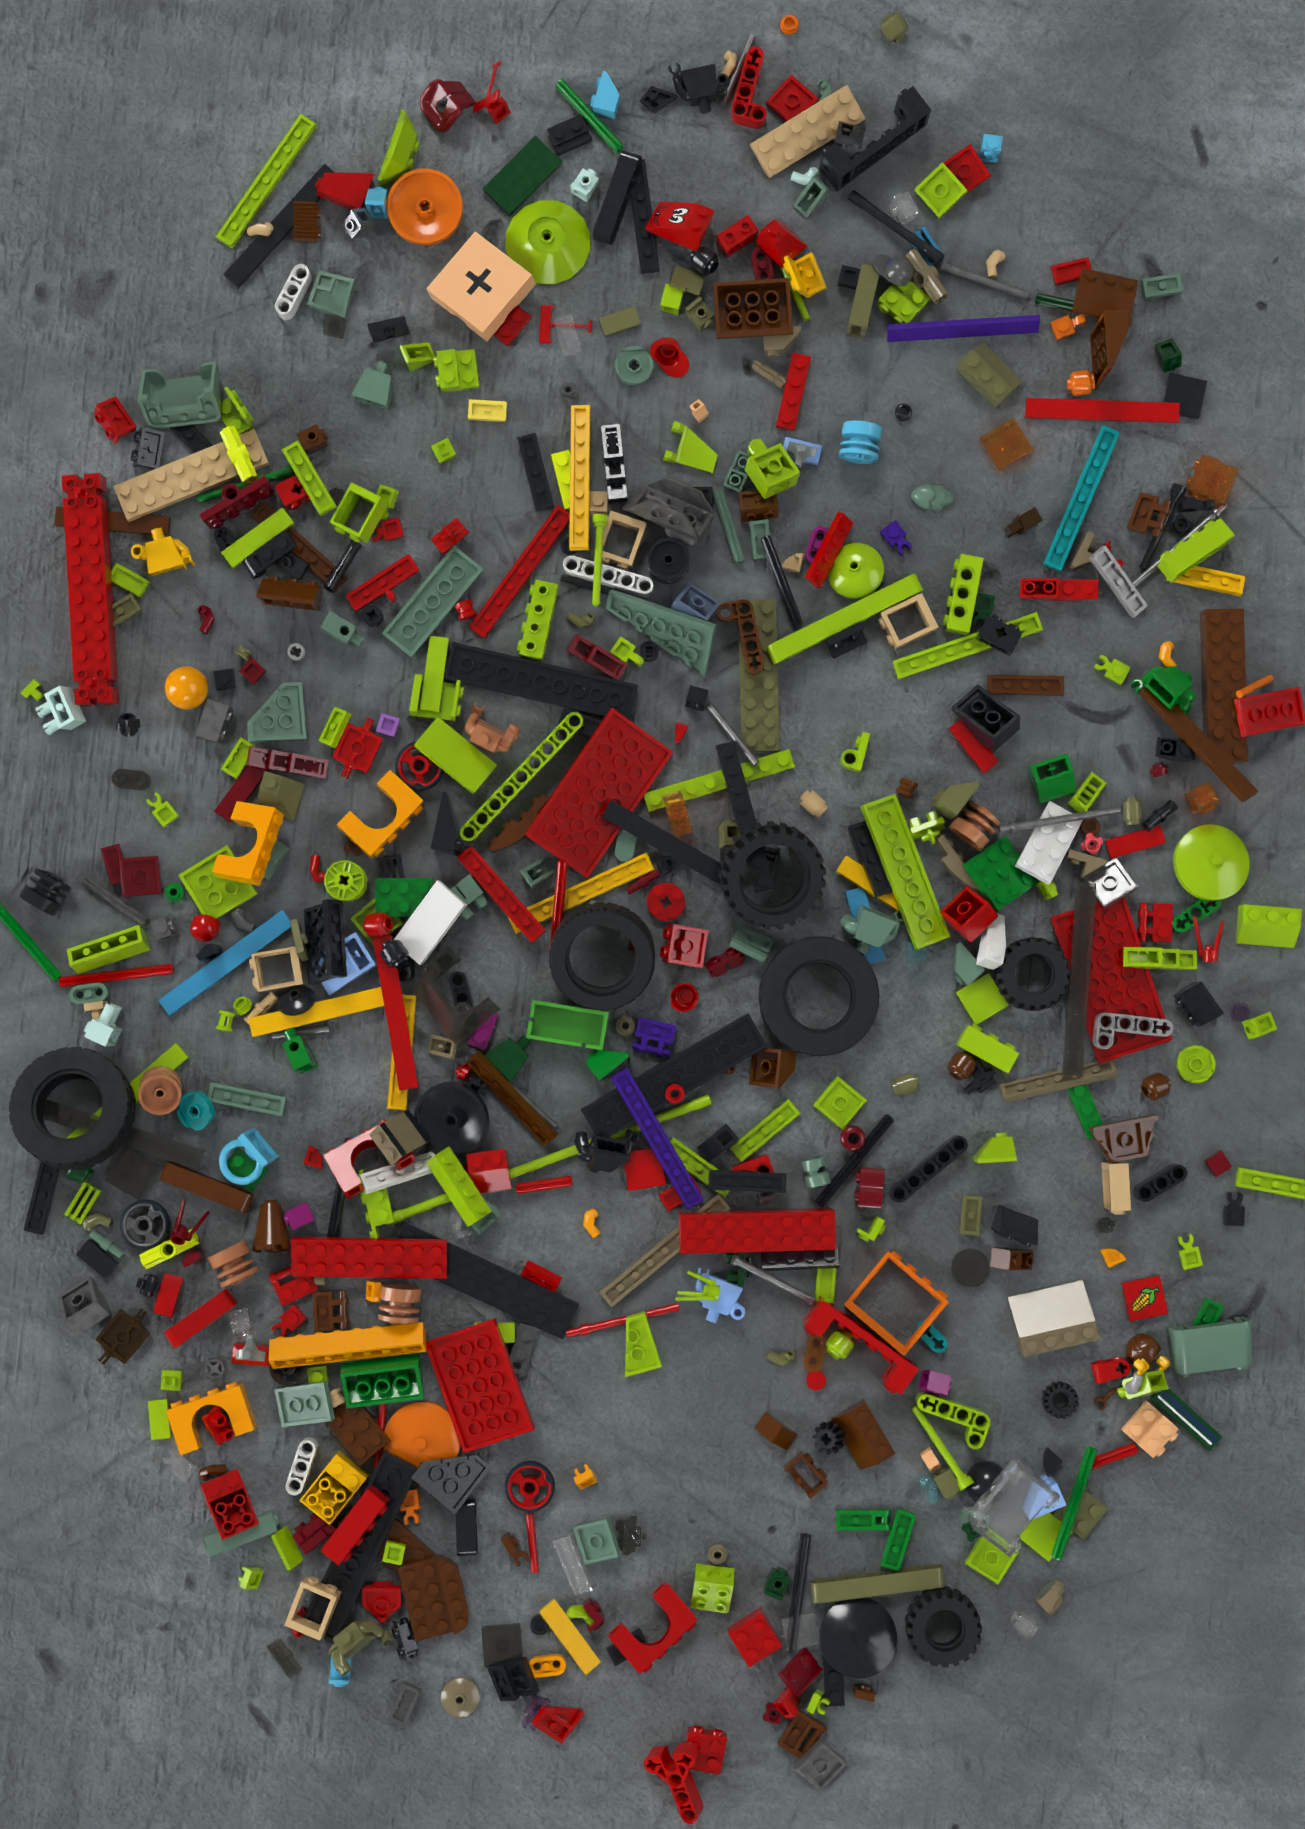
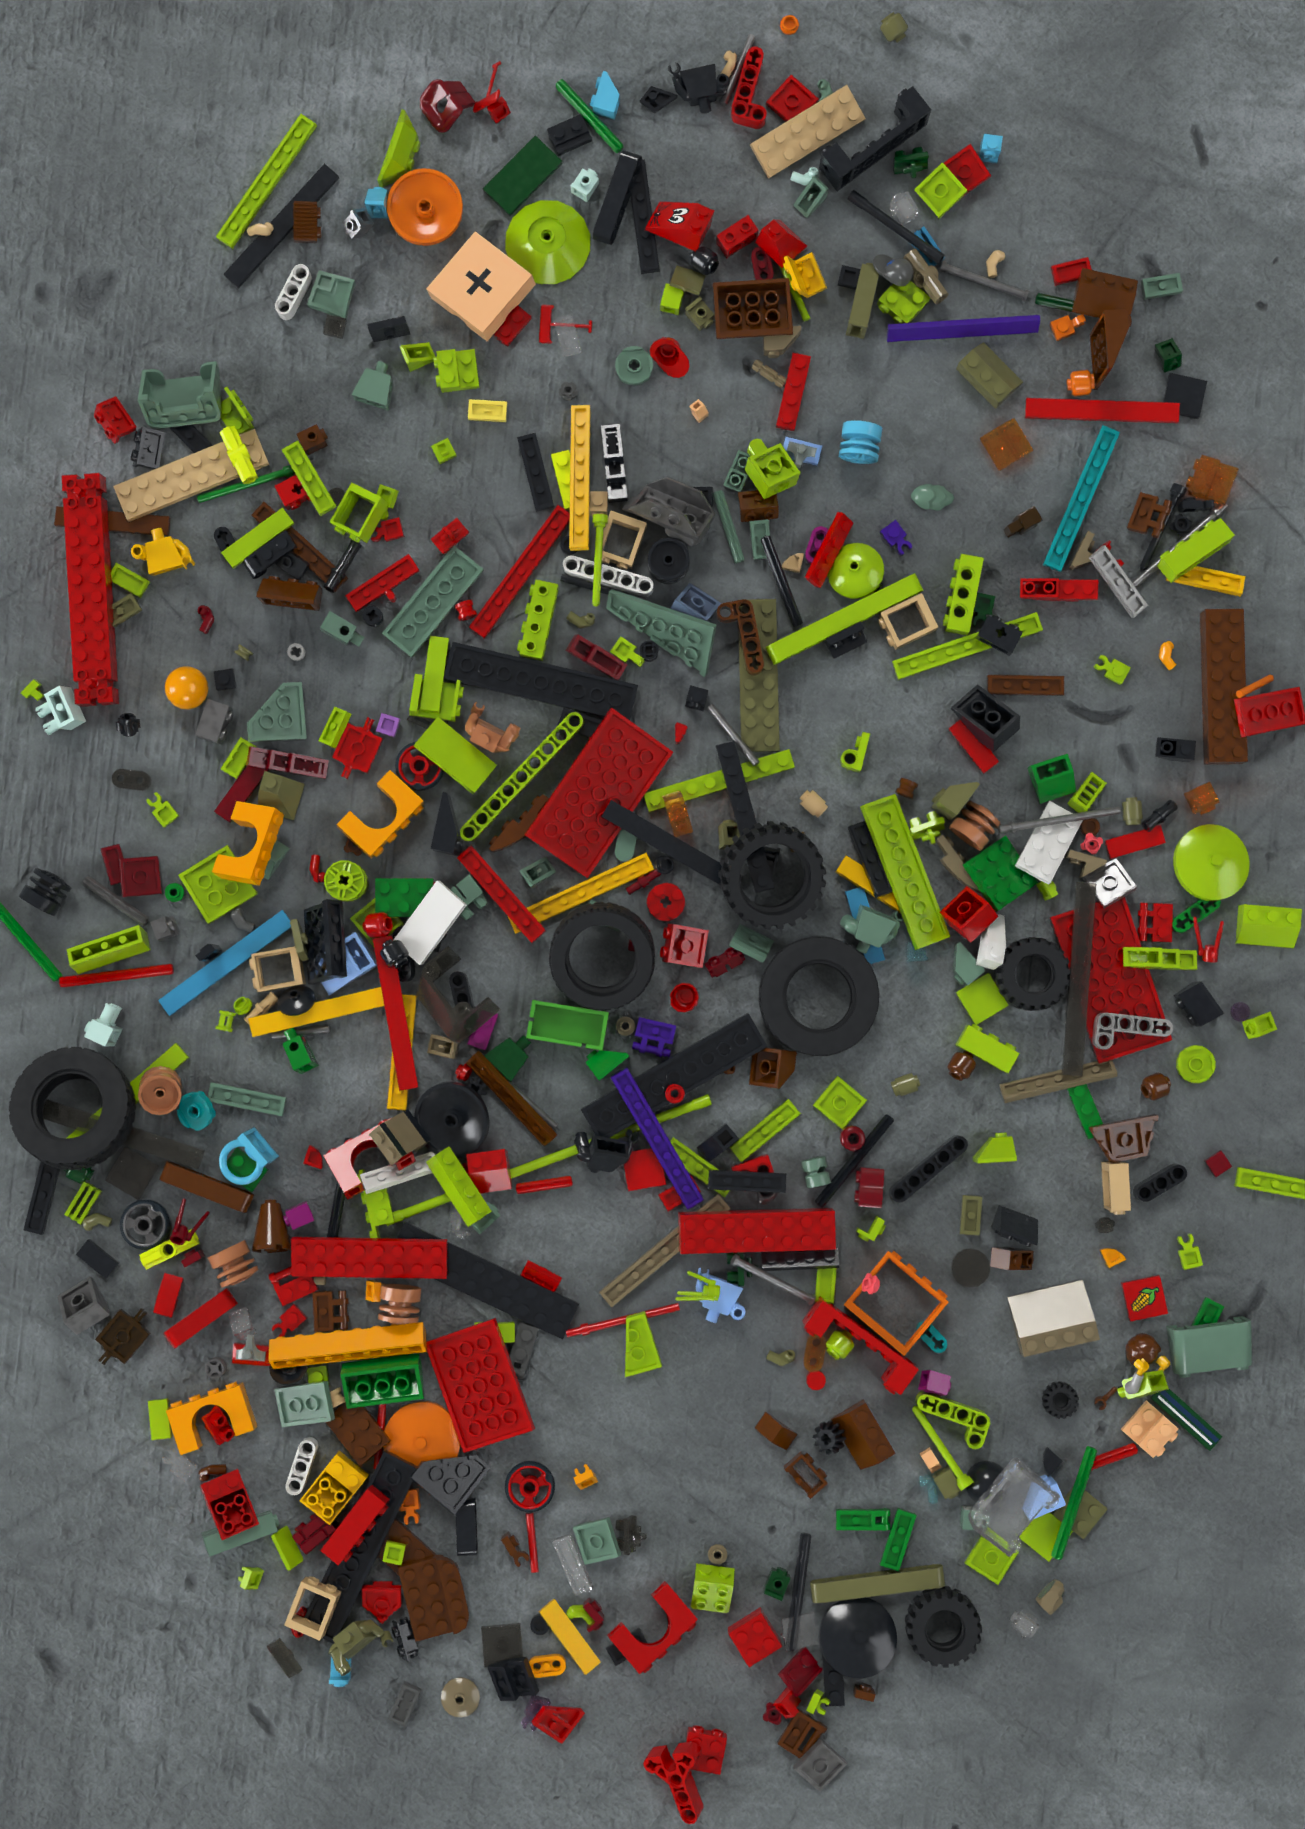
sand green plate [69,983,109,1004] -> none
tan tile [84,1001,108,1019] -> none
sand green bar [89,1230,125,1259] -> none
black gear [136,1274,161,1297] -> none
lime tile [161,1369,183,1391] -> none
red hair [190,914,220,942] -> none
dark red plate [199,475,275,529] -> none
dark red plate [239,657,267,685] -> none
red slope [315,173,374,211] -> none
black tile [381,854,404,878] -> none
red axle [549,860,568,953] -> none
light orange arm [583,1208,601,1238] -> none
olive tile [599,306,641,338] -> none
lime flag [663,421,718,474] -> none
black plate [834,121,865,149] -> none
black piece [895,403,912,421] -> none
dark green plate [962,1518,985,1542] -> none
black piece [963,1059,997,1095] -> none
red piece [1090,1357,1131,1384] -> none
green torso [1131,666,1196,714] -> none
reddish brown tile [1139,687,1258,803] -> none
dark red plate [1149,762,1169,778] -> none
black plate [1223,1192,1245,1226] -> none
none -> coral plate [862,1273,880,1295]
none -> dark green hips [893,147,929,178]

